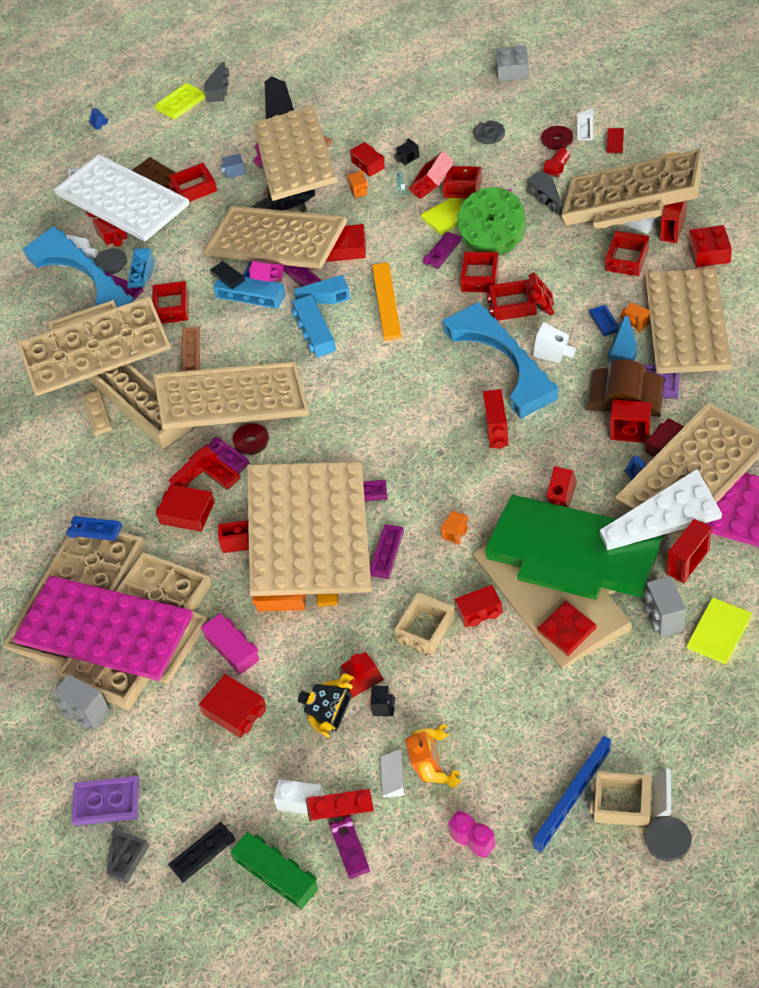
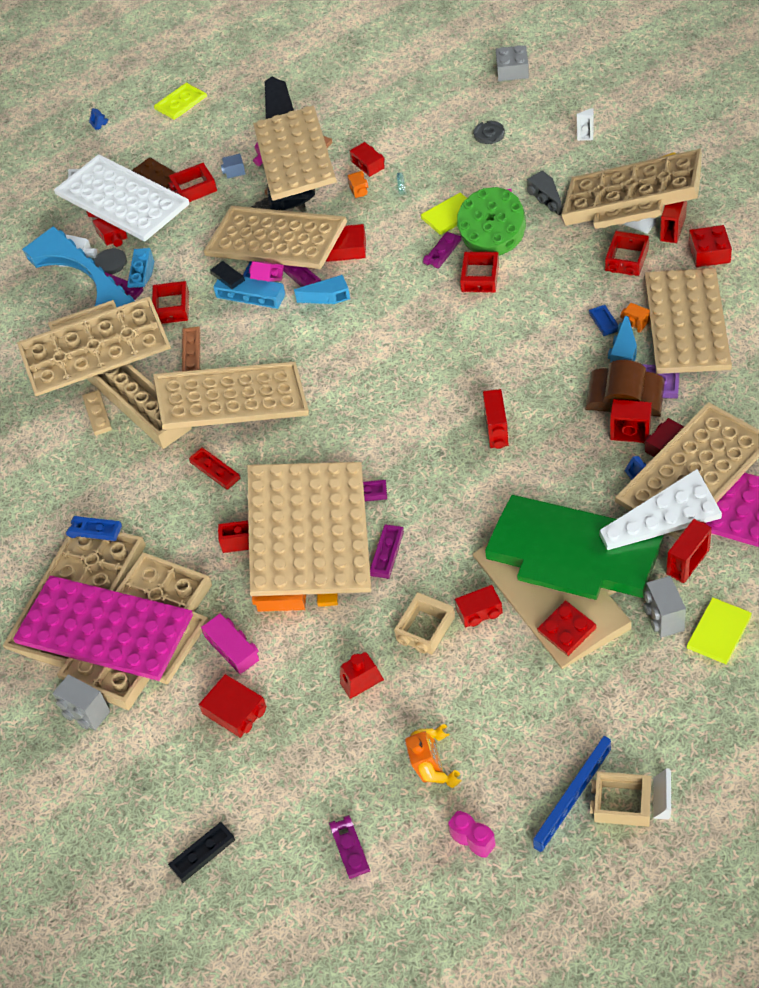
medium lavender plate [72,776,140,826] -> none
flat silver wing [106,829,150,883] -> none
red brick [156,484,215,532] -> none
red plate [168,446,219,487] -> none
magenta plate [203,436,250,474] -> none
dark grey slope [204,62,229,102] -> none
green brick [230,831,319,910] -> none
dark red tile [232,423,269,455] -> none
white brick [273,779,324,814] -> none
dark azure brick [291,295,336,358] -> none
torso [298,673,355,738] -> none
red plate [305,789,374,821] -> none
black brick [370,686,395,716] -> none
light orange tile [372,262,402,341] -> none
white slope [381,750,404,797] -> none
black brick [394,138,420,166] -> none
red window [408,150,454,199] -> none
orange brick [441,511,469,545] -> none
dark azure arch [442,302,559,419] -> none
red window [443,166,482,199] -> none
red window [486,279,537,321] -> none
red plate [528,272,554,315] -> none
white torso [533,323,577,363] -> none
dark red tile [541,125,573,150] -> none
red piece [543,147,570,177] -> none
red torso [547,466,577,508] -> none
red tile [607,128,624,153] -> none
dark grey tile [645,816,692,862] -> none

